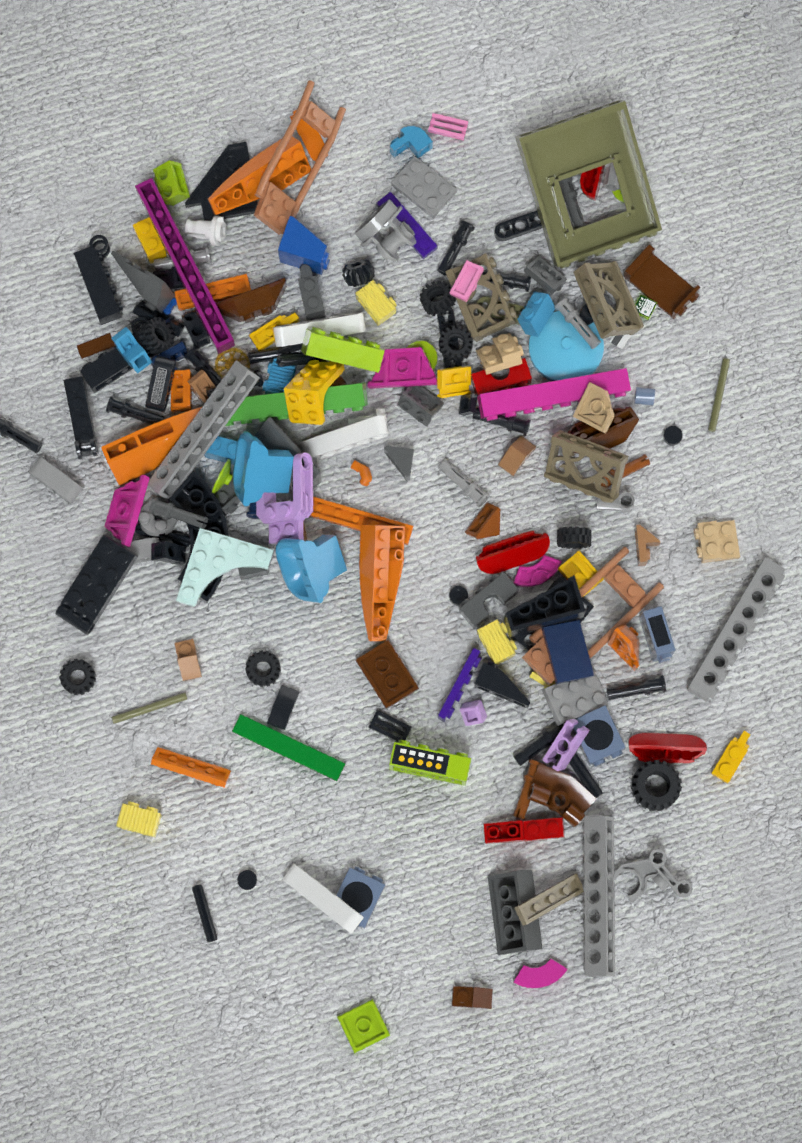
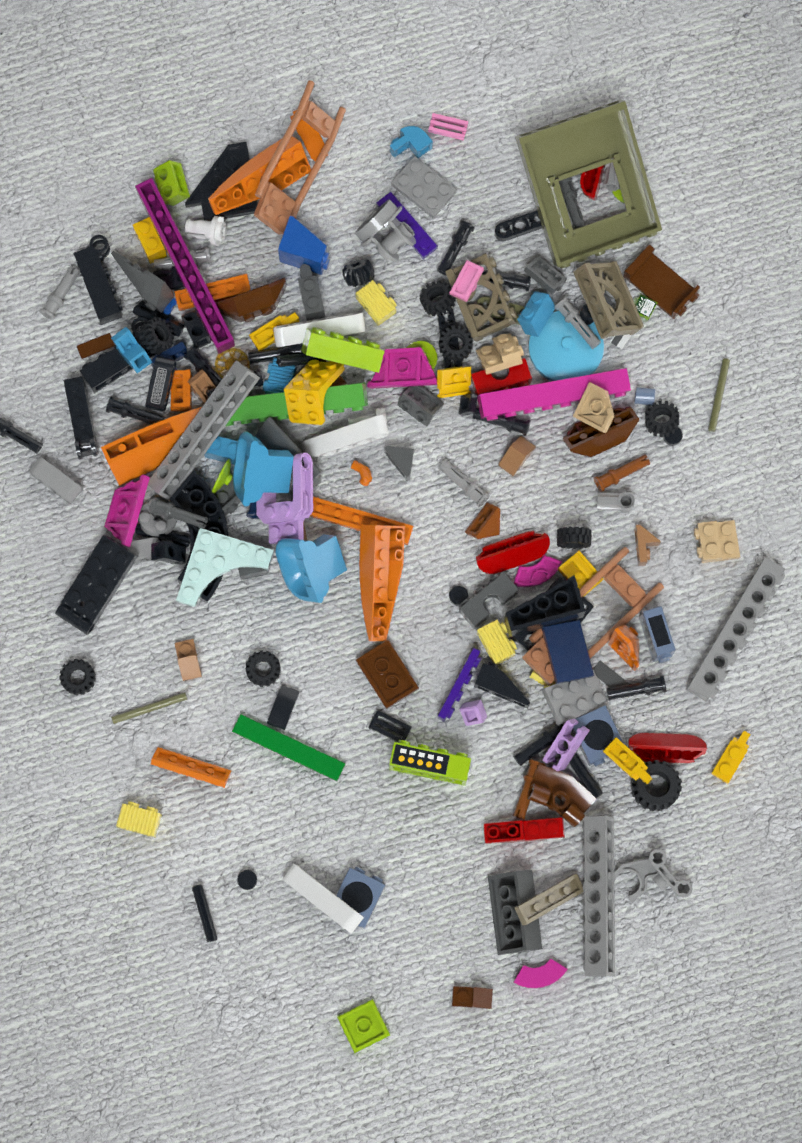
dark tan fence [544,430,629,503] -> none
none -> light grey pin [39,266,81,320]
none -> dark grey sticker [593,661,629,688]
none -> yellow hinge [603,737,652,784]
none -> black tyre [645,400,679,437]

